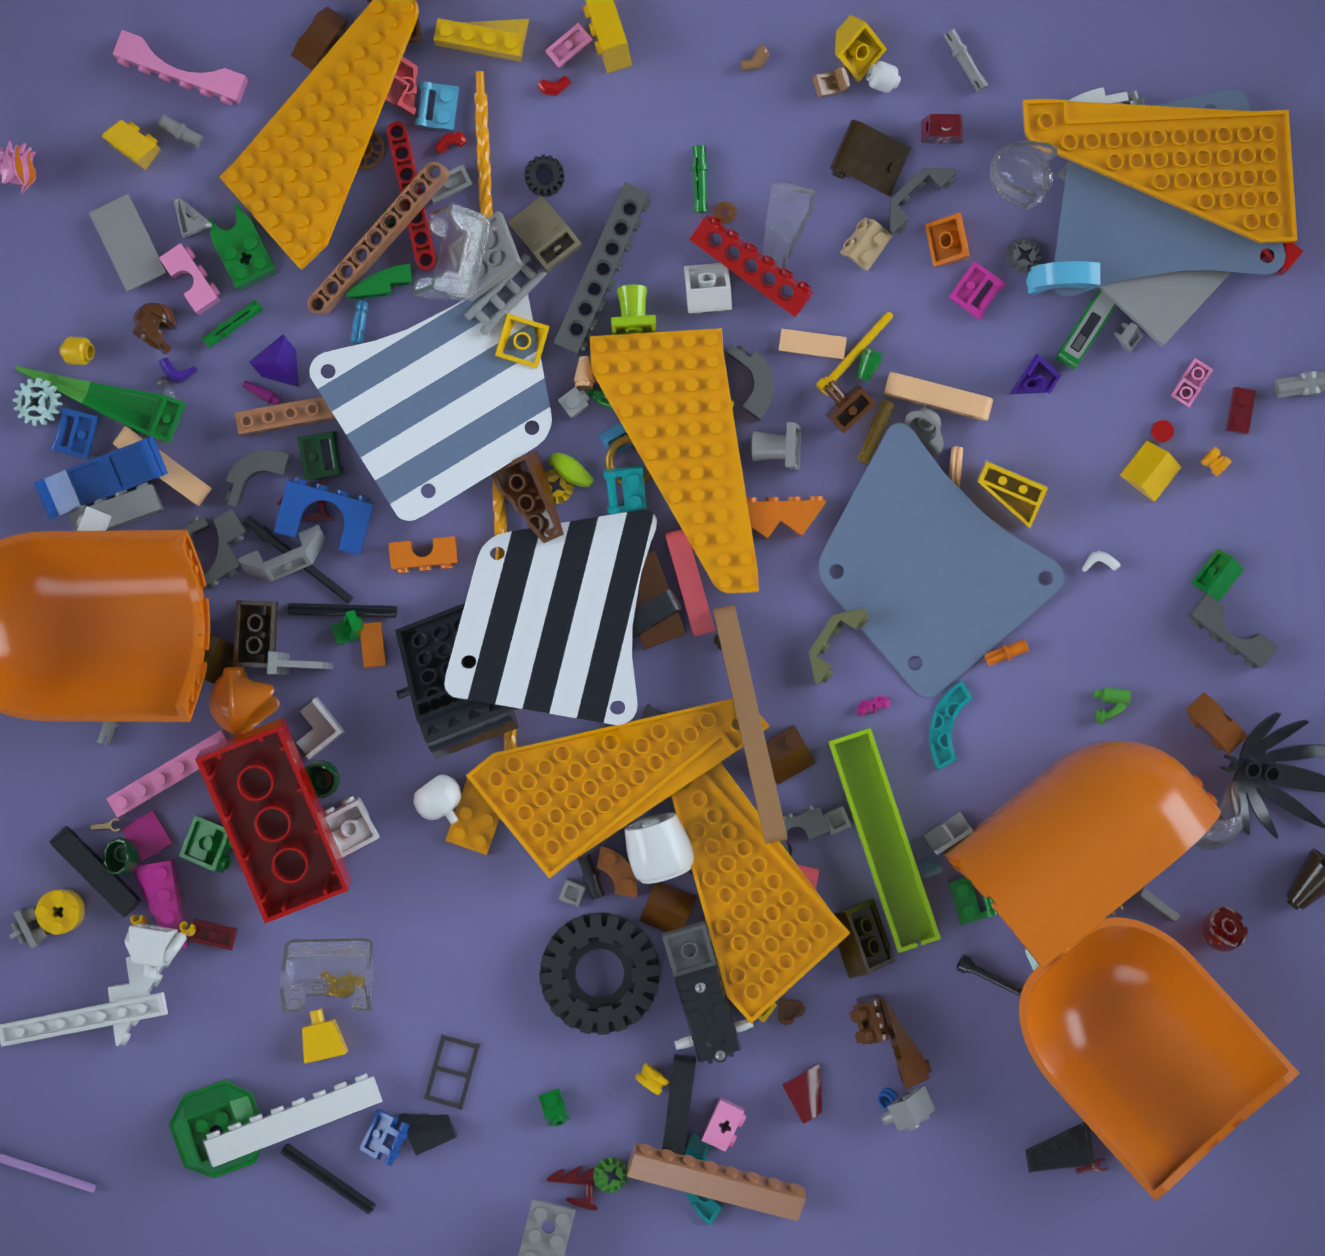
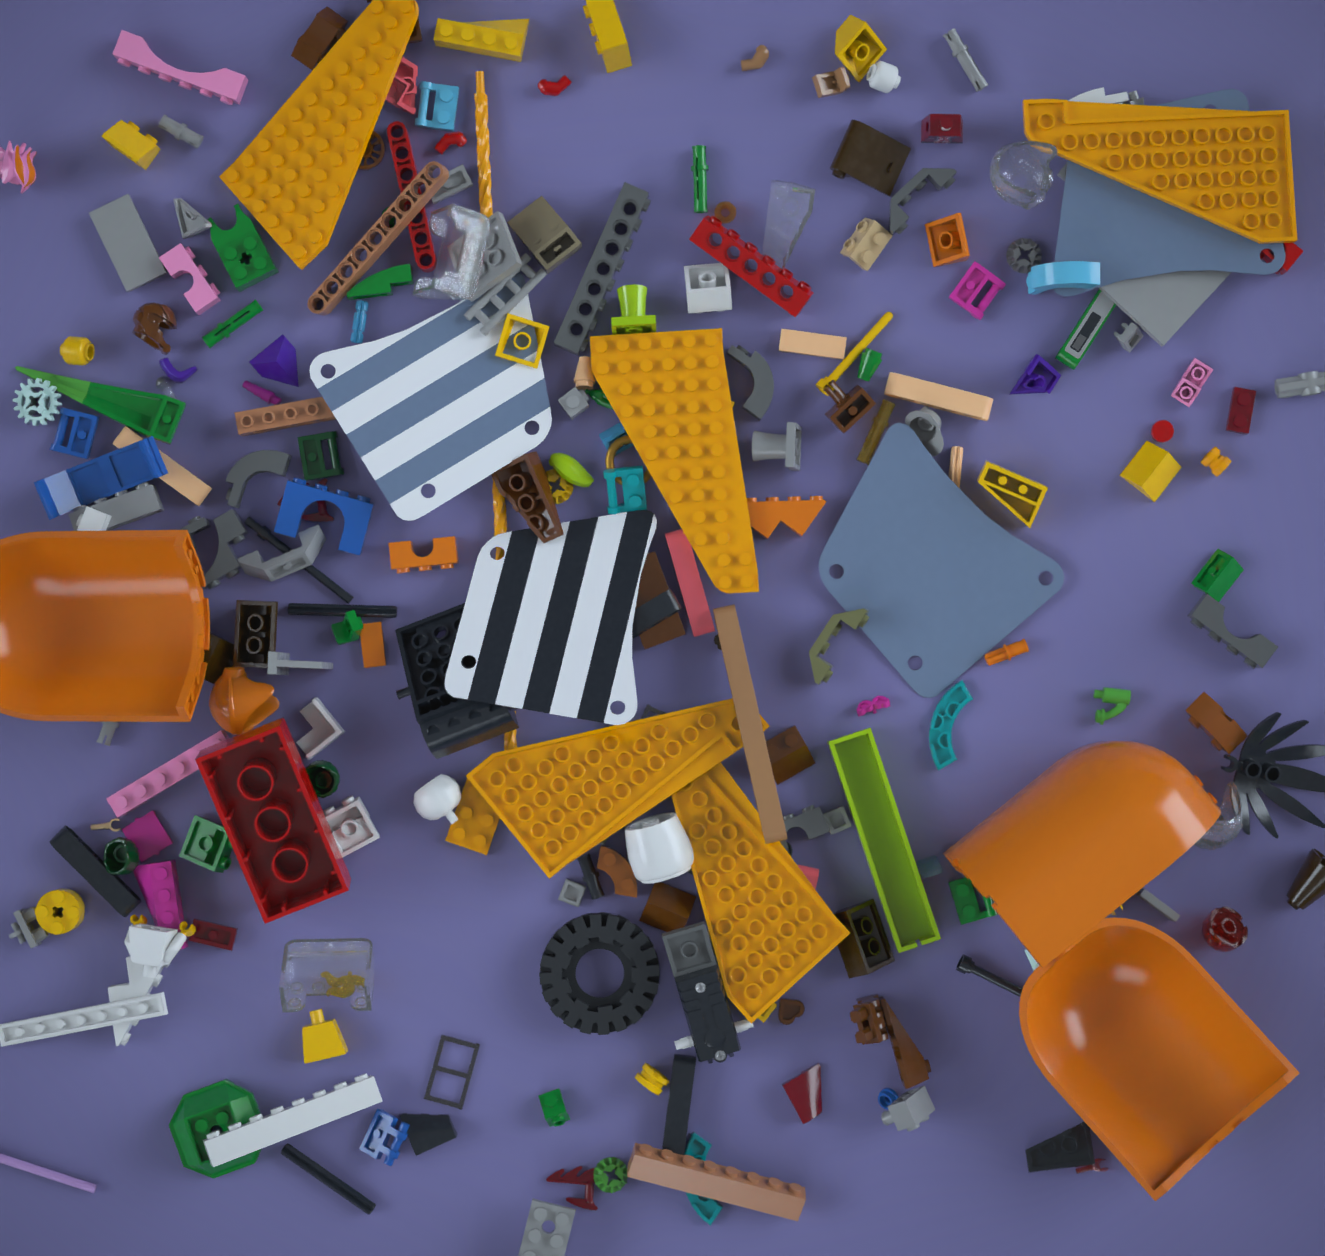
black tyre [524,154,565,197] -> none
bright pink plate [545,22,593,69] -> none
bright pink brick [701,1097,746,1152] -> none
light grey panel [923,811,974,855] -> none
white hair [1082,550,1121,572] -> none

